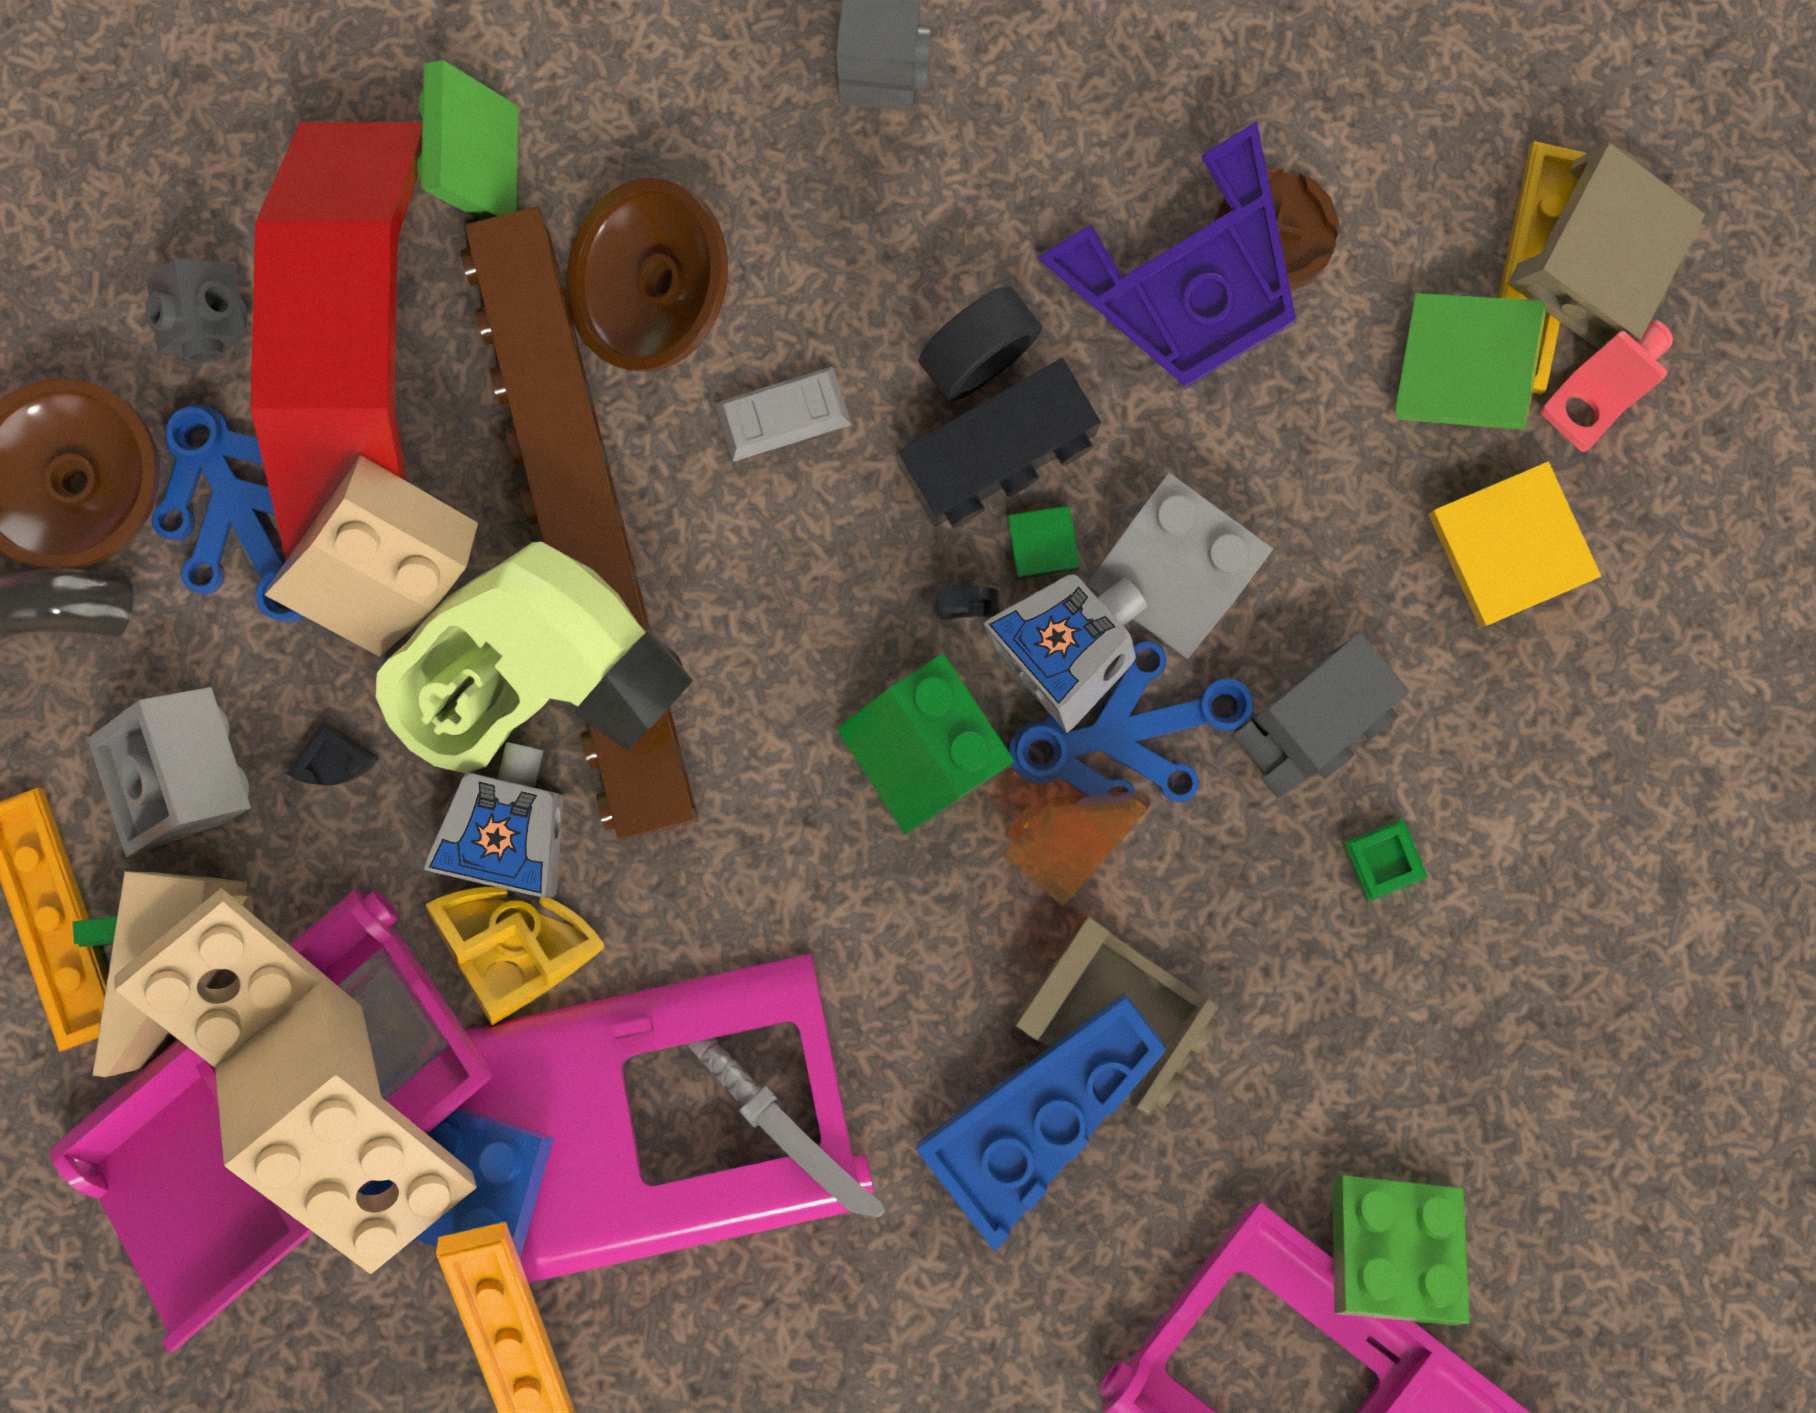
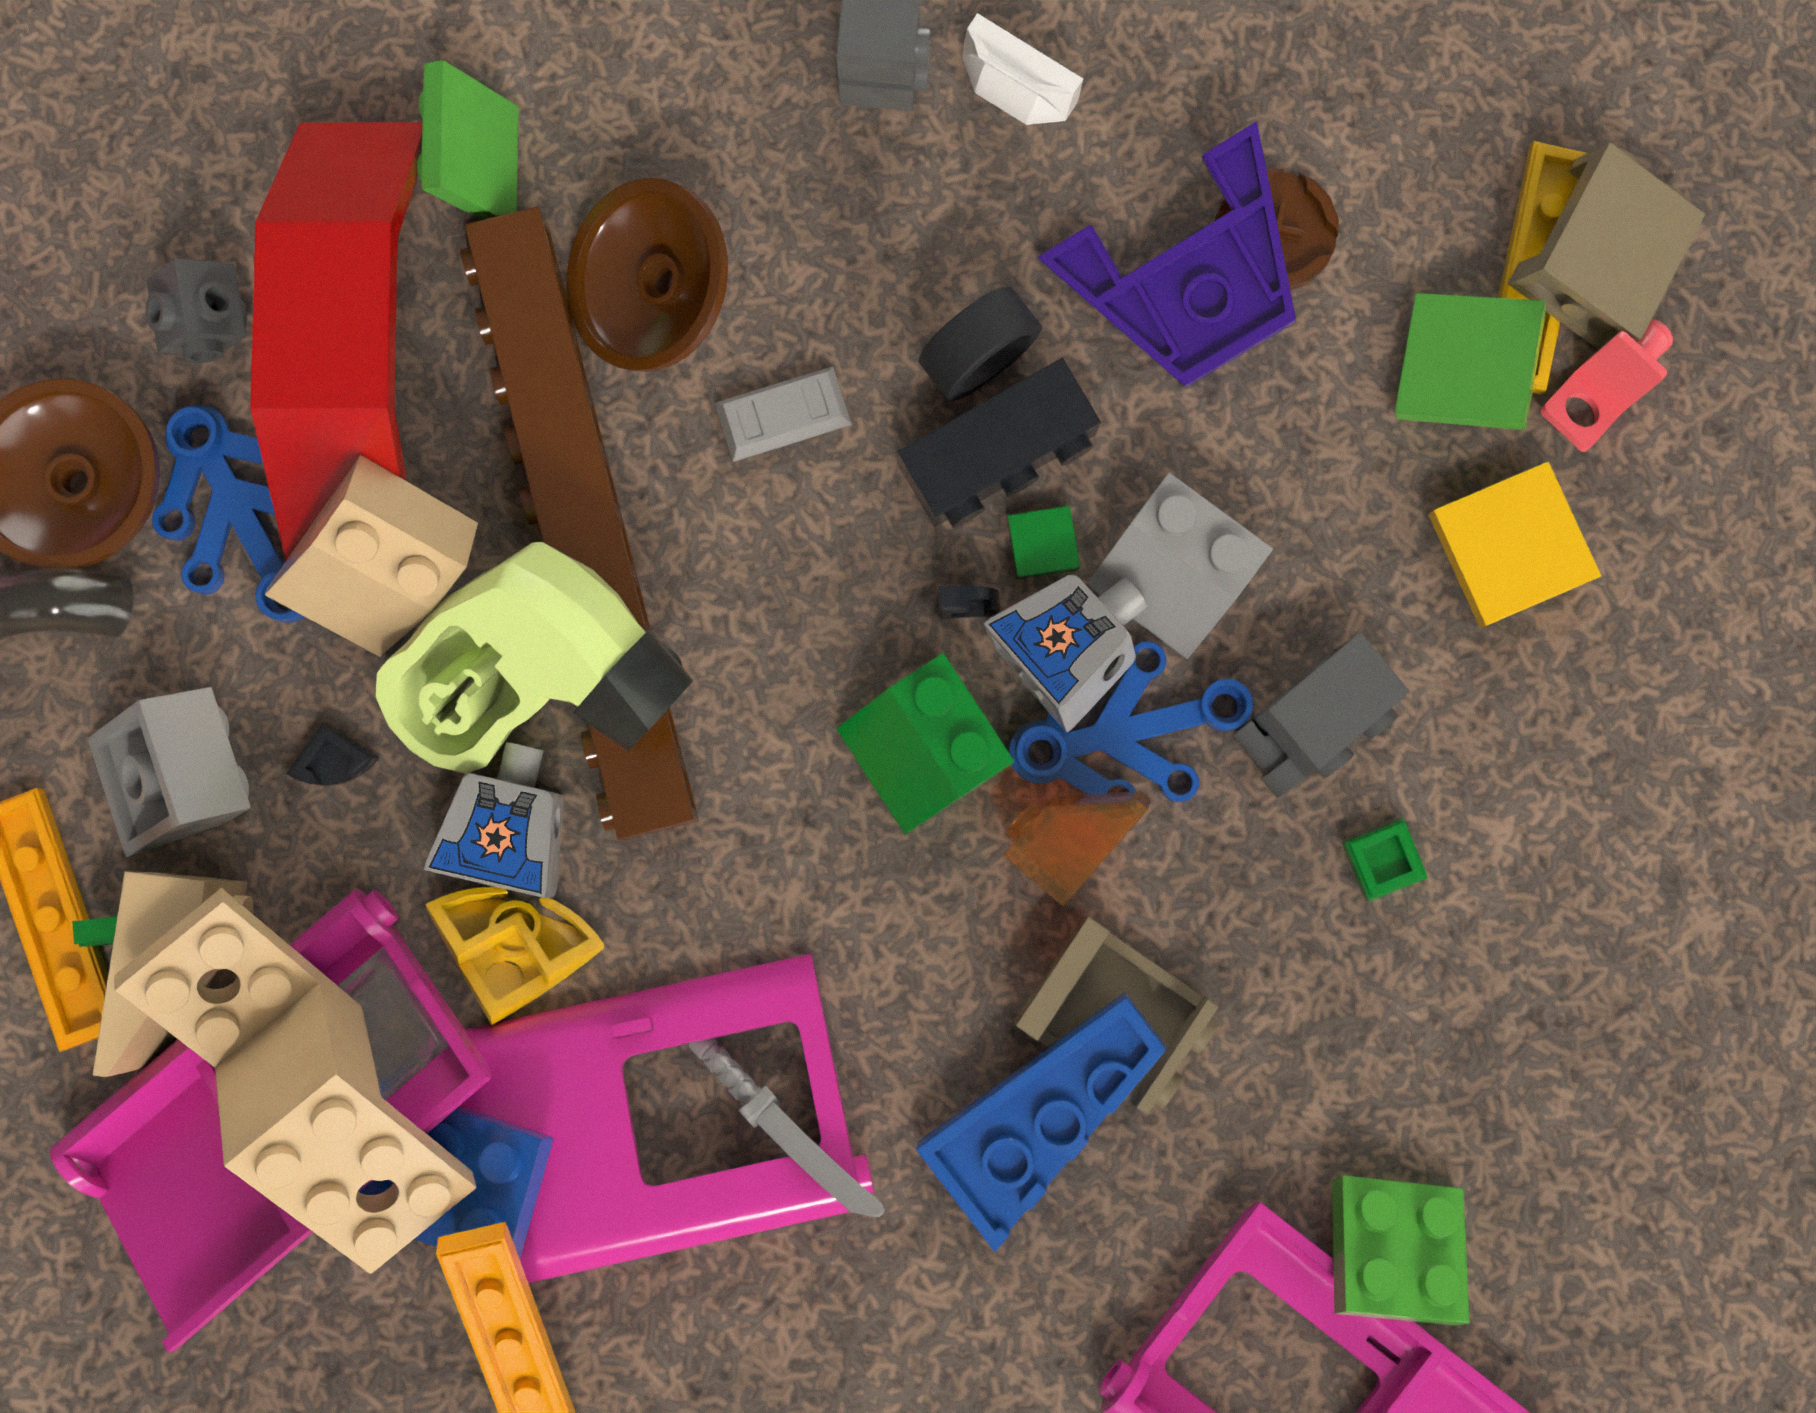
none -> white slope [962,13,1083,125]

